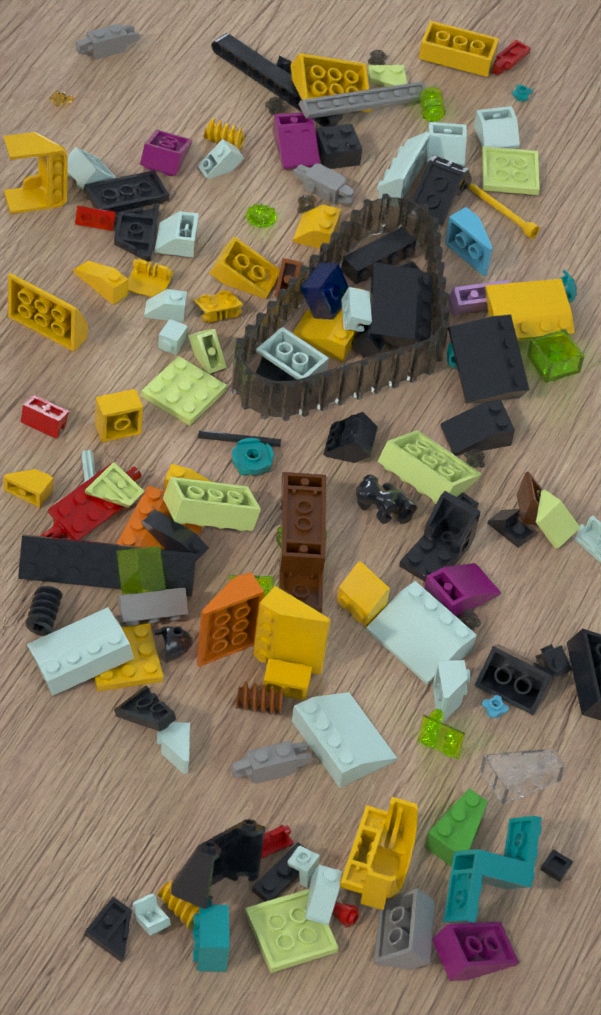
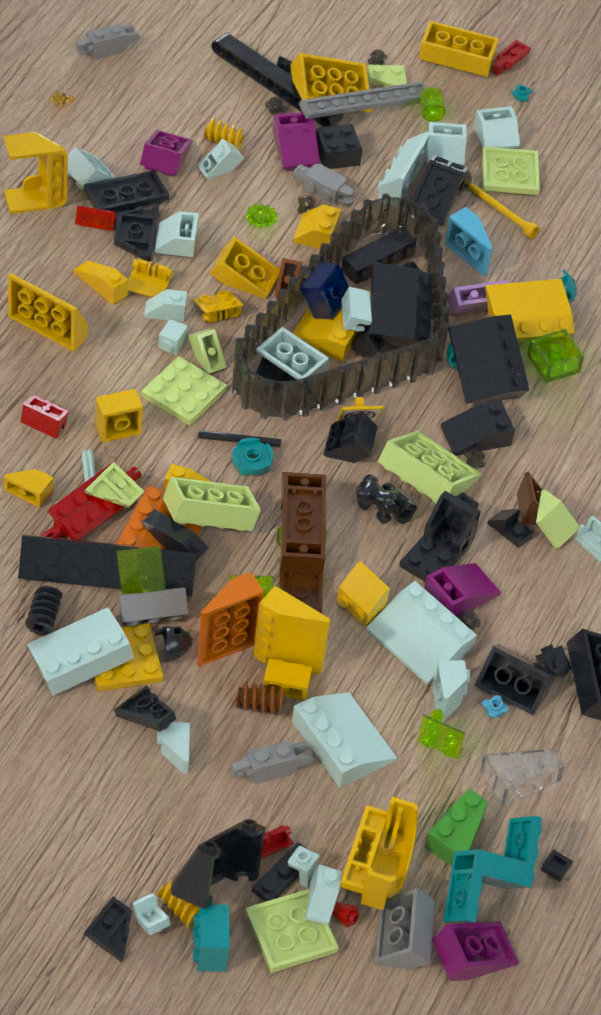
none -> piece [337,397,383,421]

